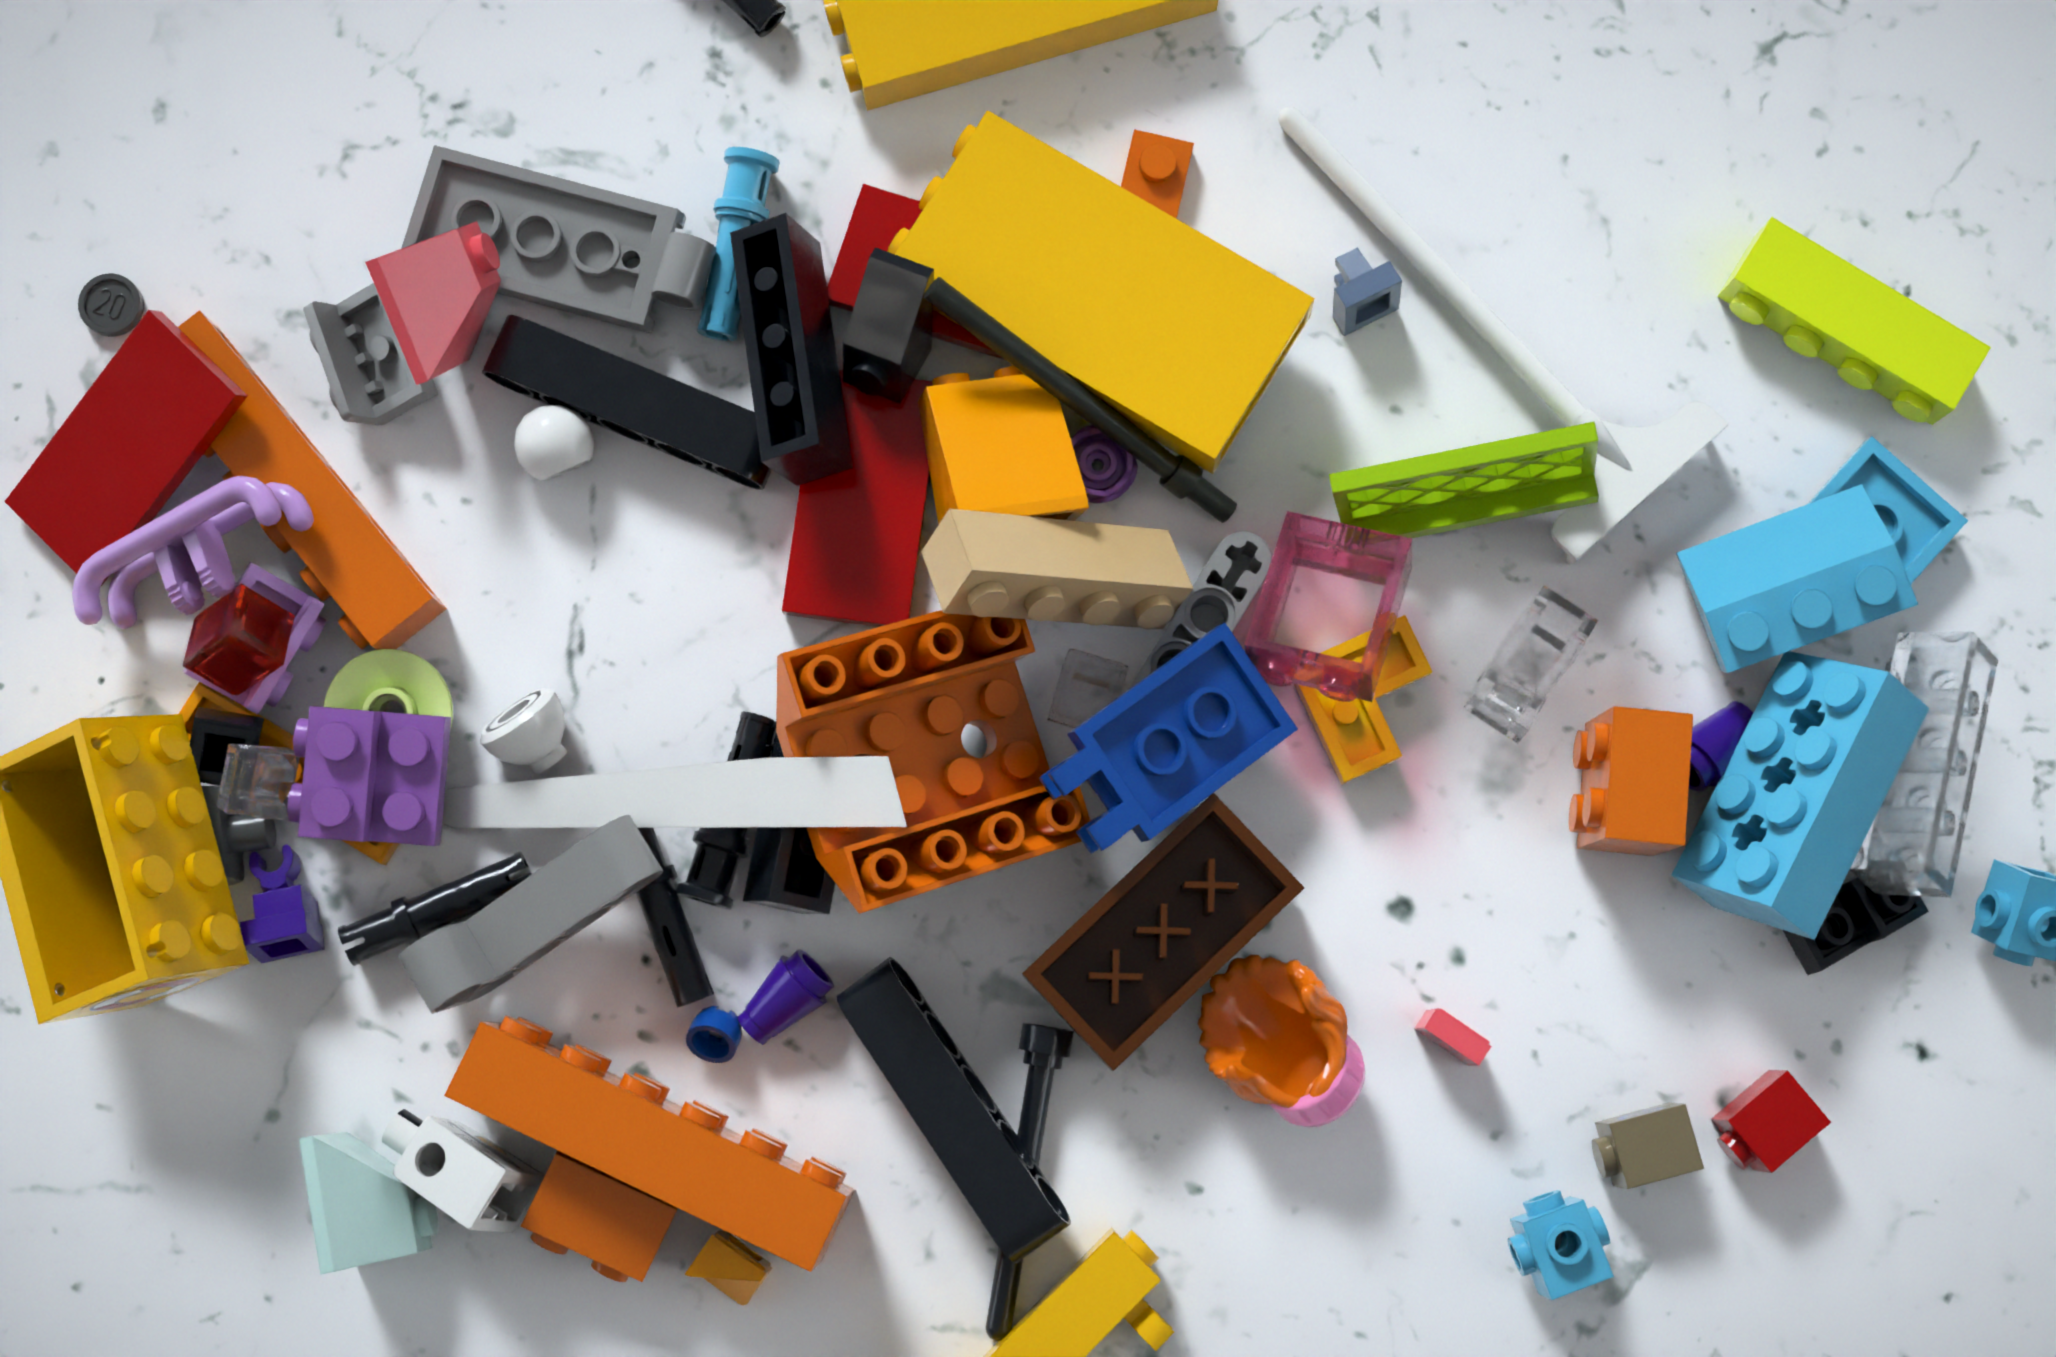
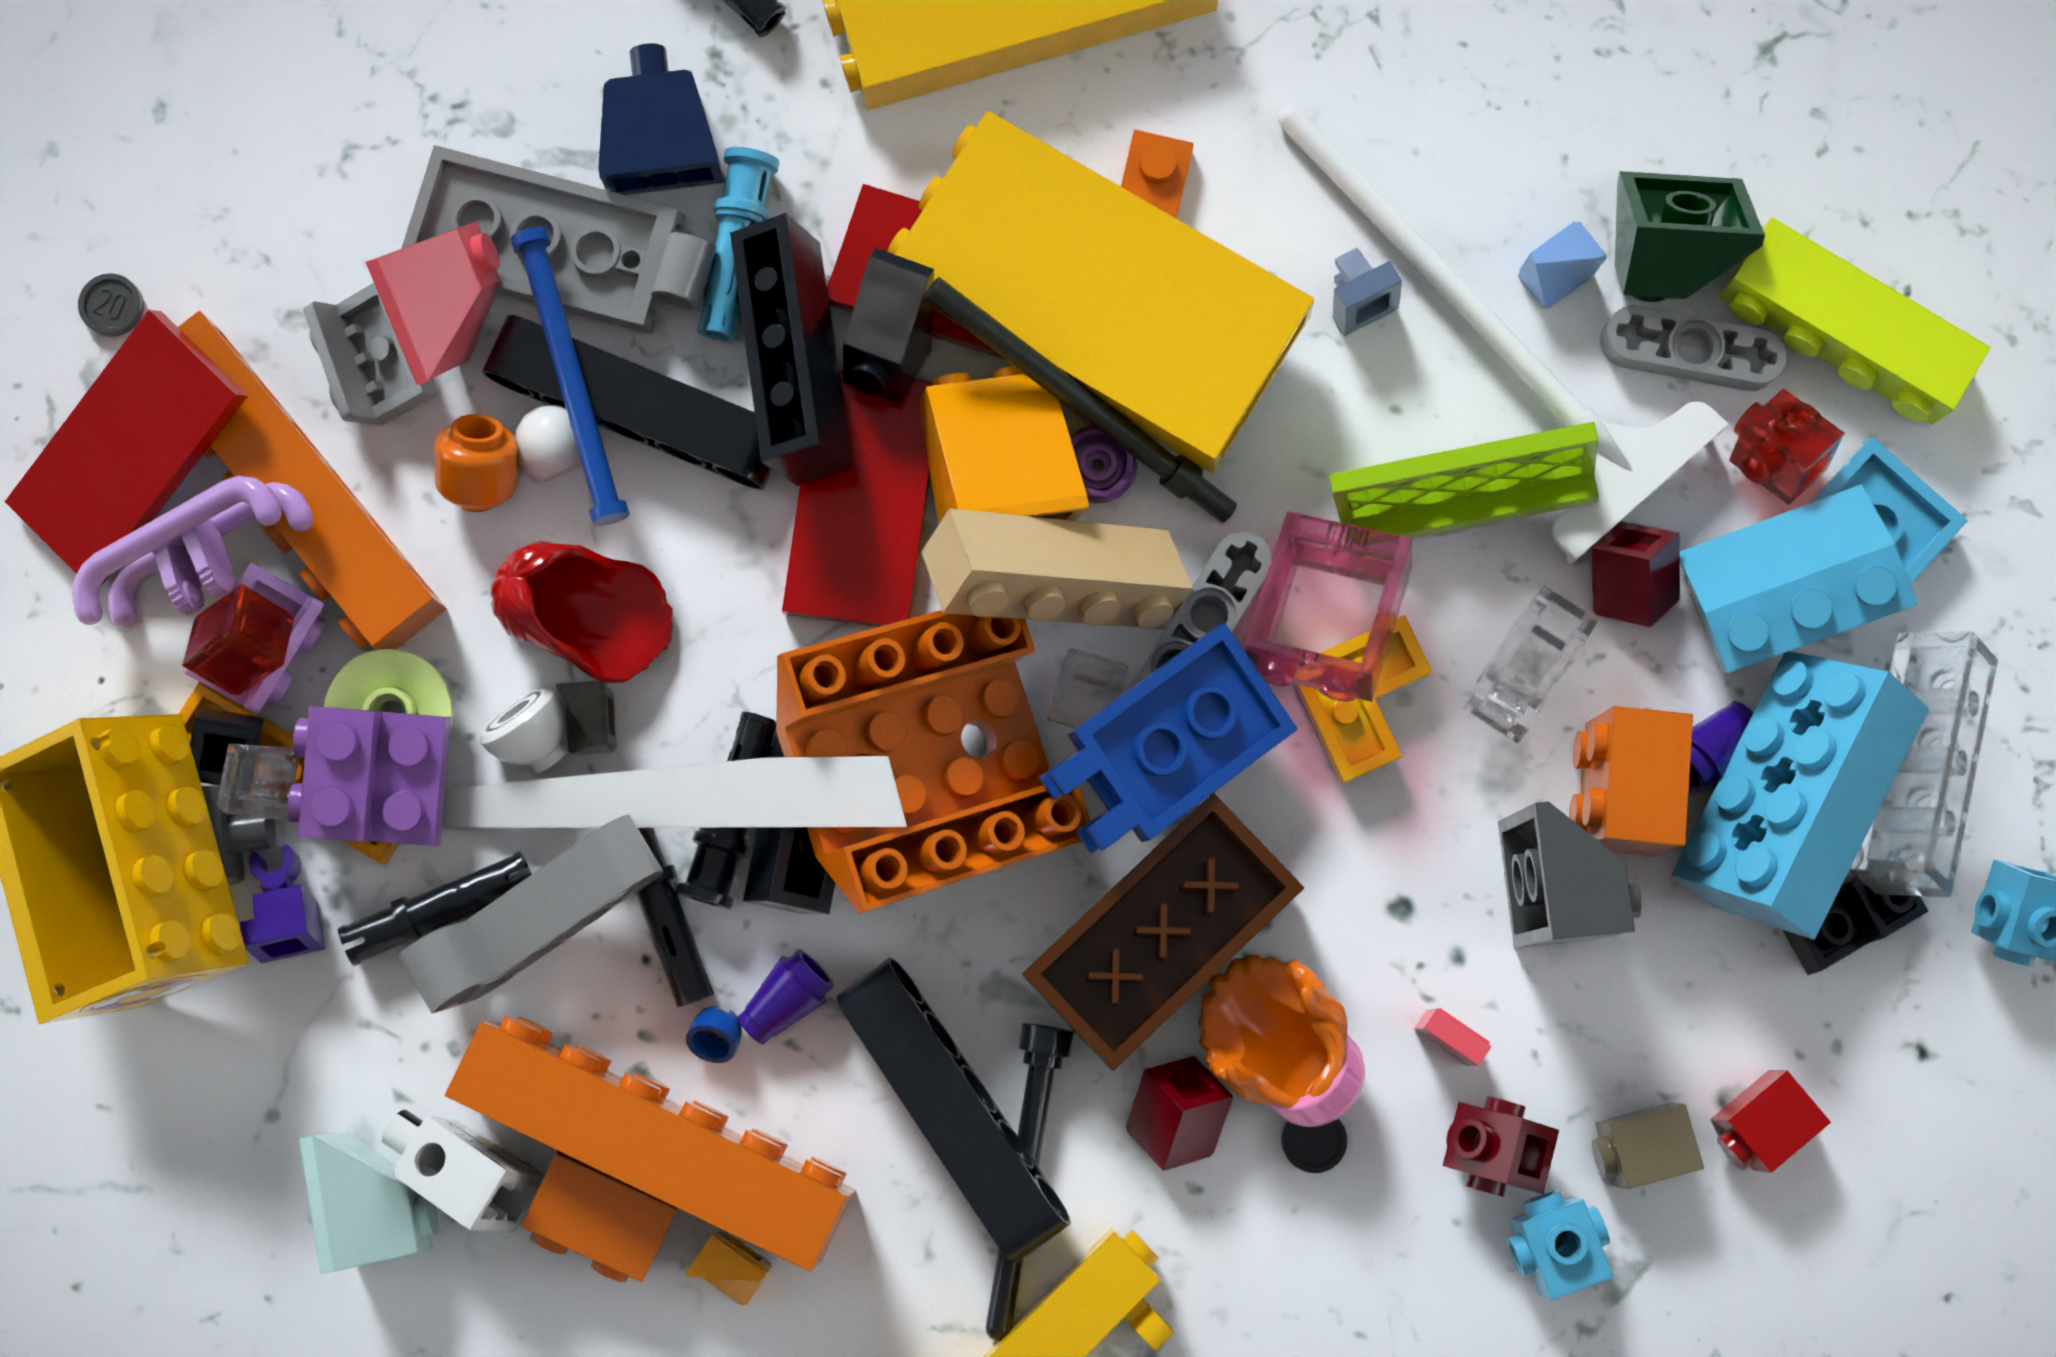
none -> orange head [435,414,519,512]
none -> red hair [490,541,673,684]
none -> blue bar [510,227,630,526]
none -> clear smoke slope [555,681,617,755]
none -> dark blue torso [598,43,725,195]
none -> dark red panel [1126,1056,1234,1171]
none -> black piece [1281,1118,1347,1173]
none -> dark red brick [1442,1096,1559,1197]
none -> dark grey slope [1498,801,1642,948]
none -> light blue slope [1518,221,1606,308]
none -> dark red panel [1591,521,1680,628]
none -> light grey beam [1600,305,1787,391]
none -> dark green slope [1615,171,1765,302]
none -> clear red brick [1729,388,1845,505]

